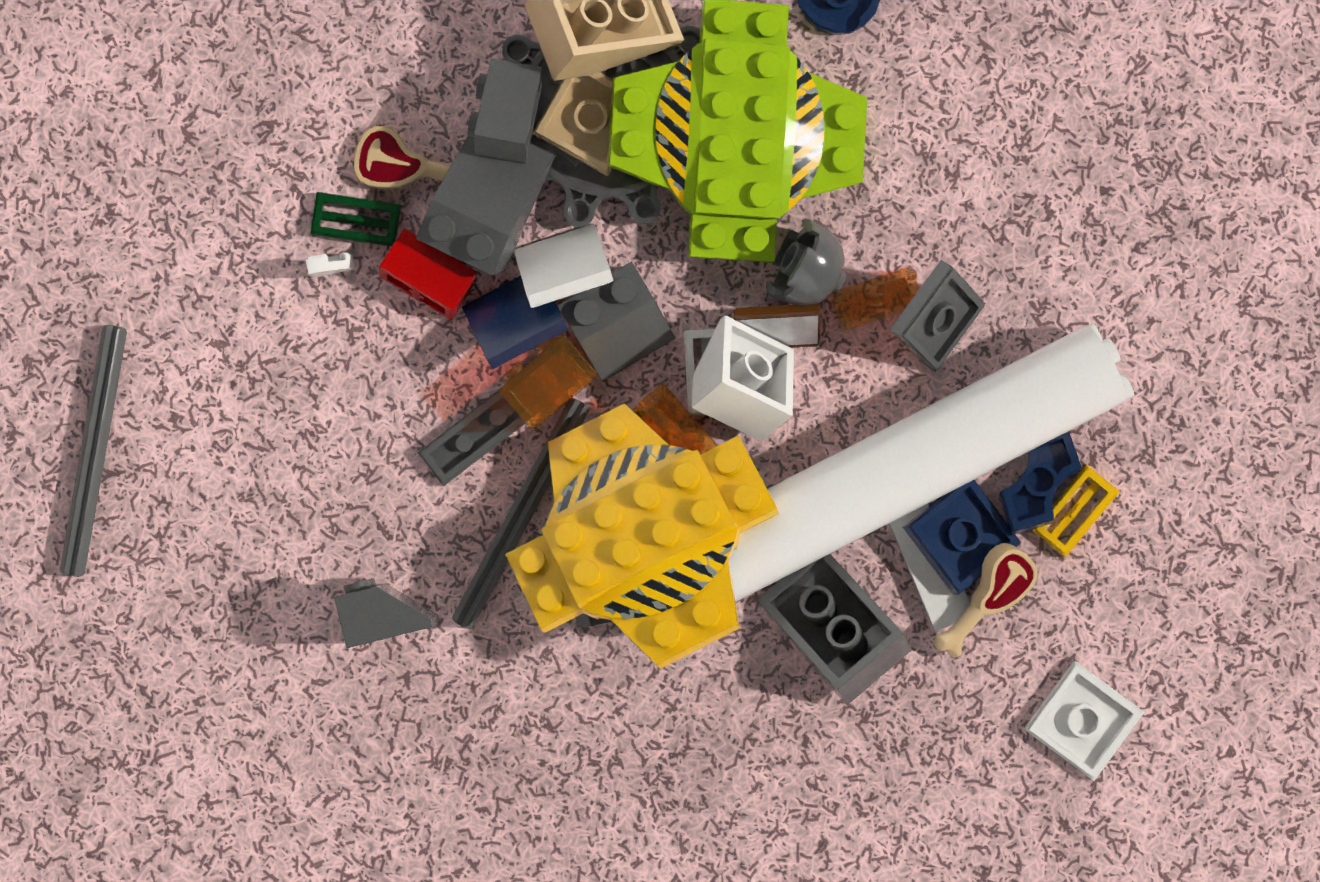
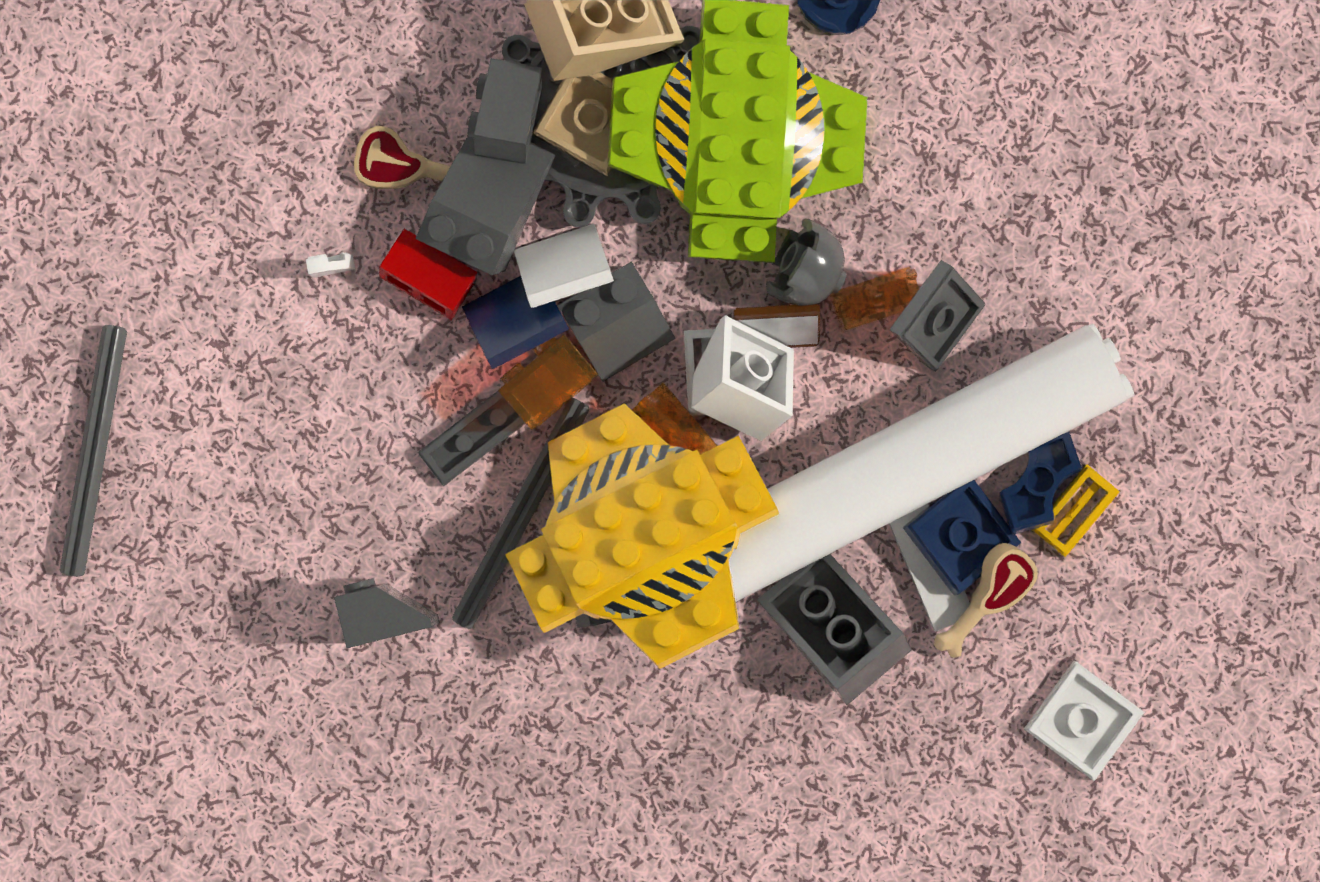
dark green tile [310,192,402,247] -> none

